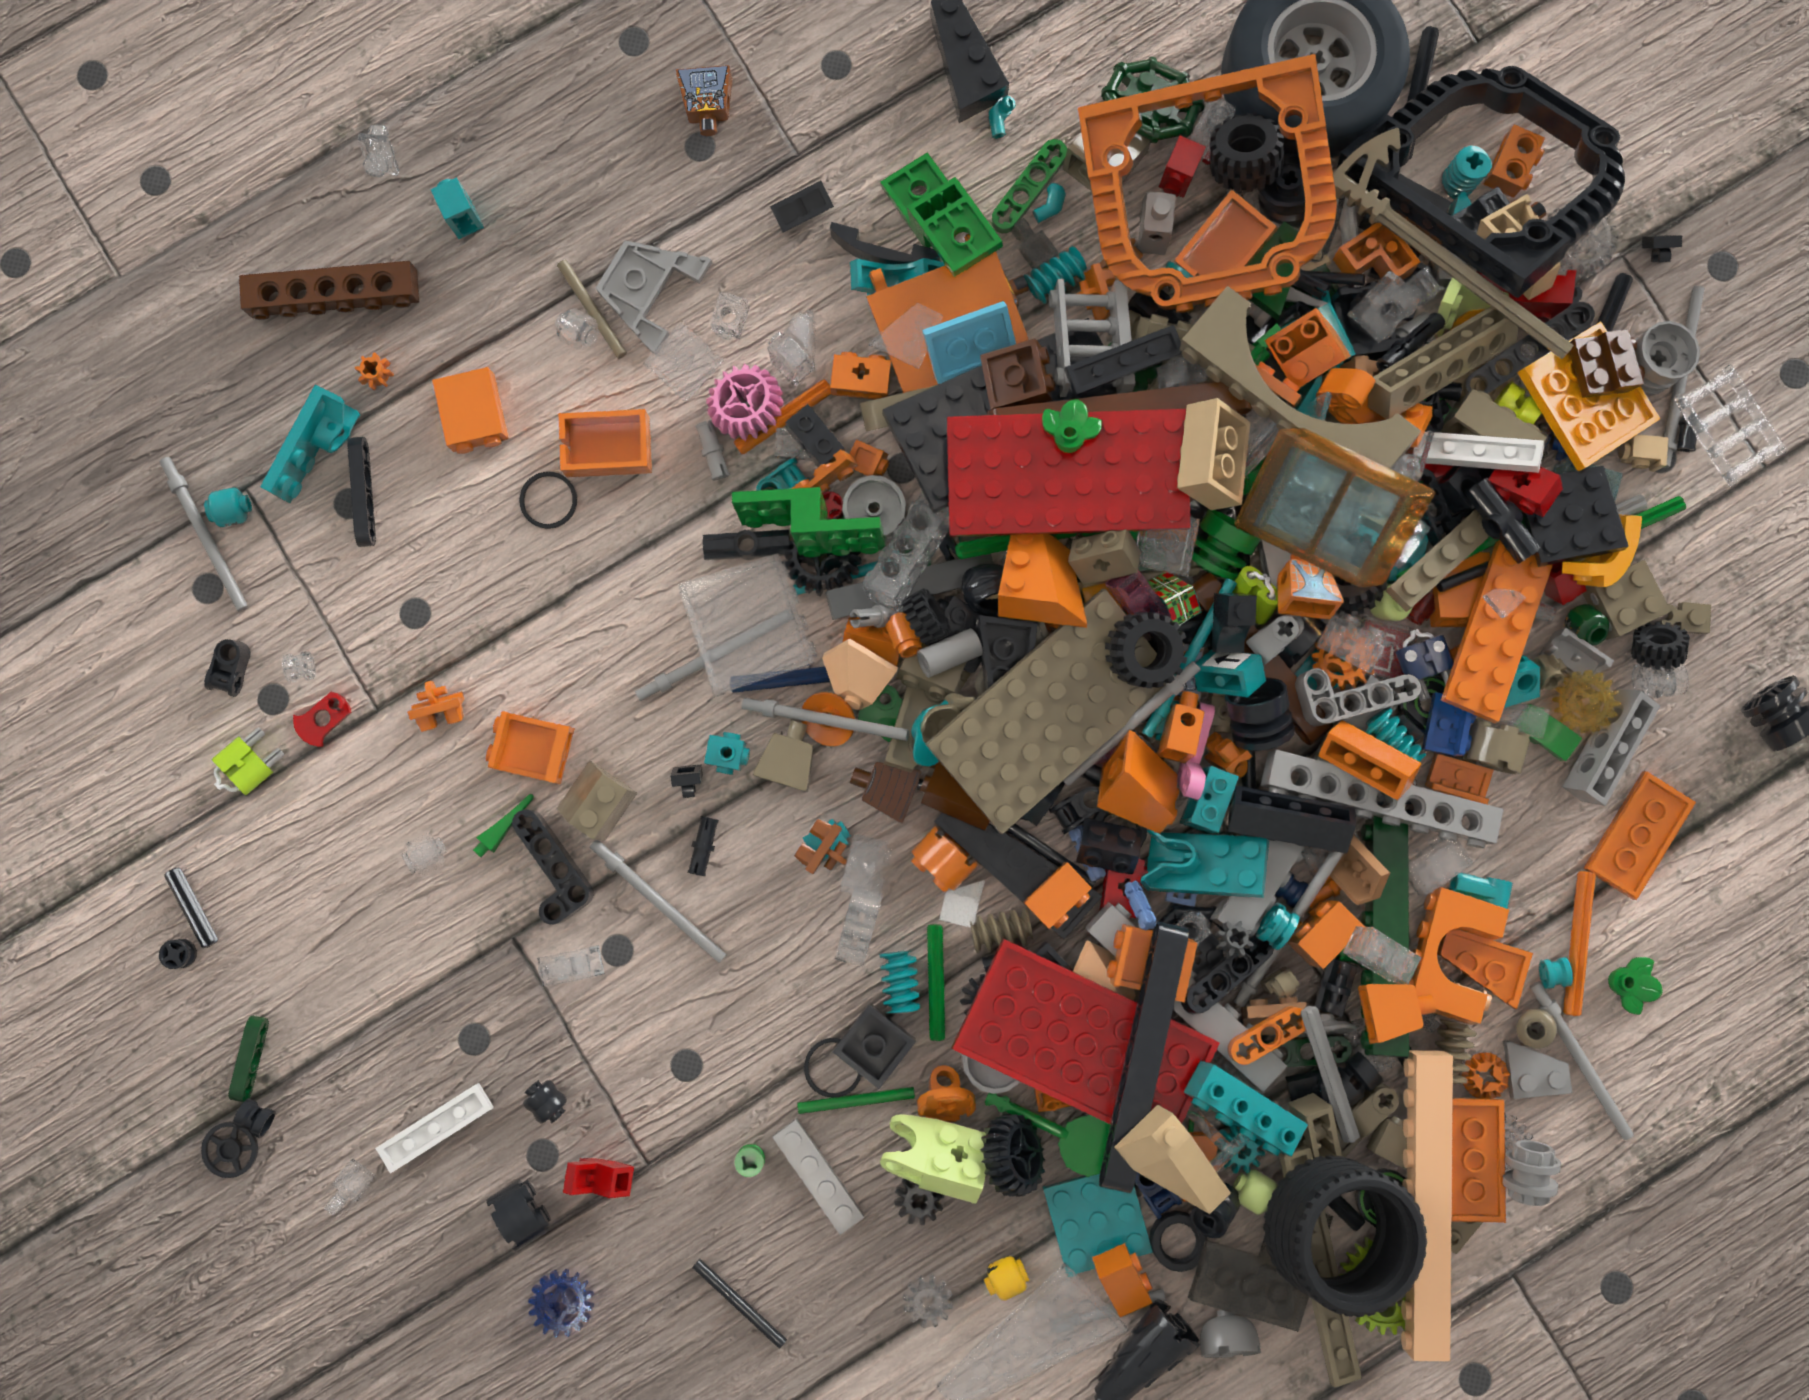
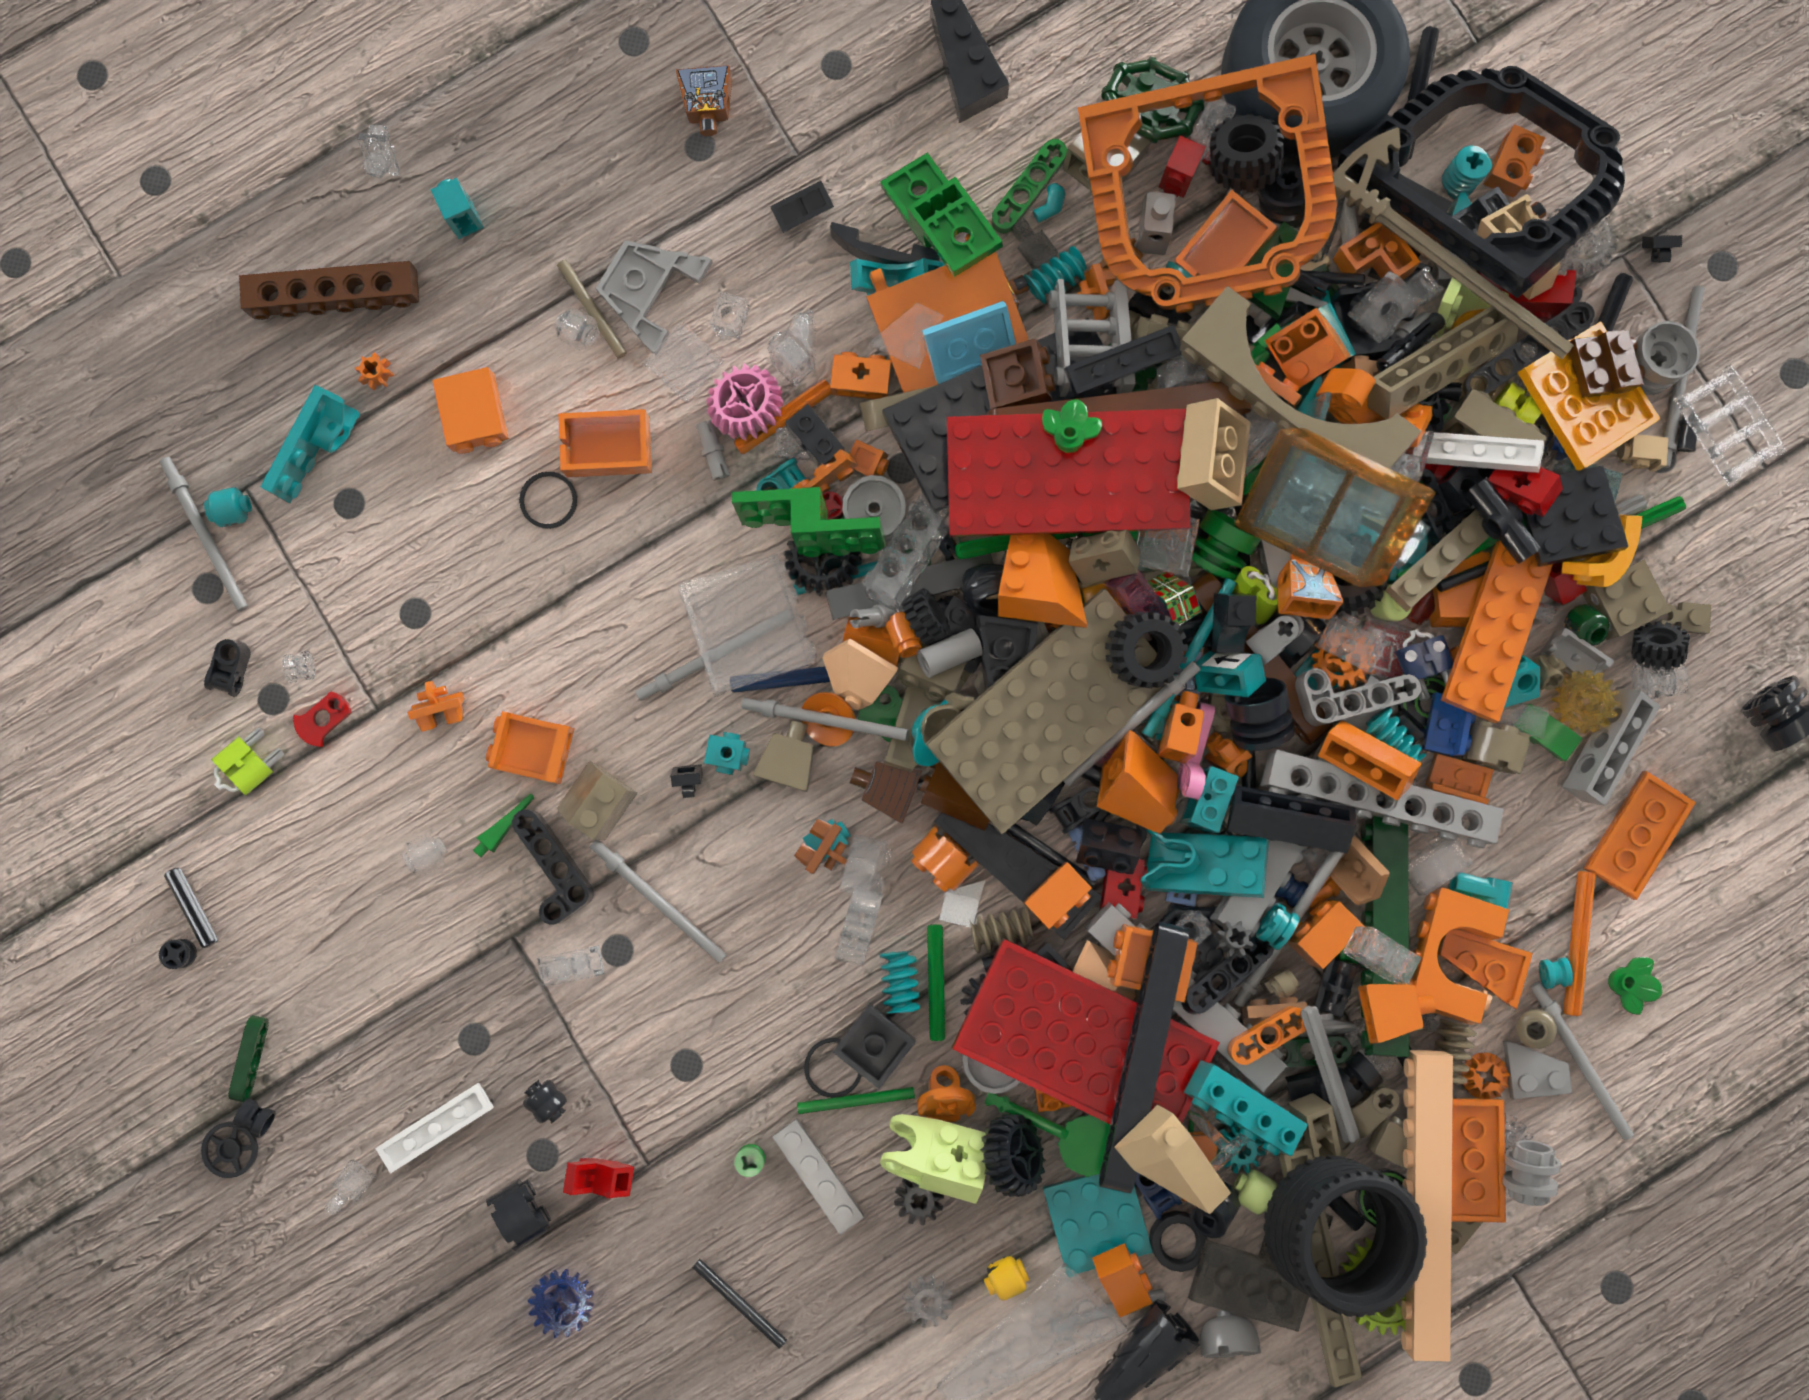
black beam [347,436,376,547] -> none
black pin [687,816,719,877] -> none
black piece [702,529,790,560] -> none
teal arm [988,96,1016,139] -> none
medium blue axle [1124,881,1157,931] -> none
clear tile [1482,589,1526,619] -> none

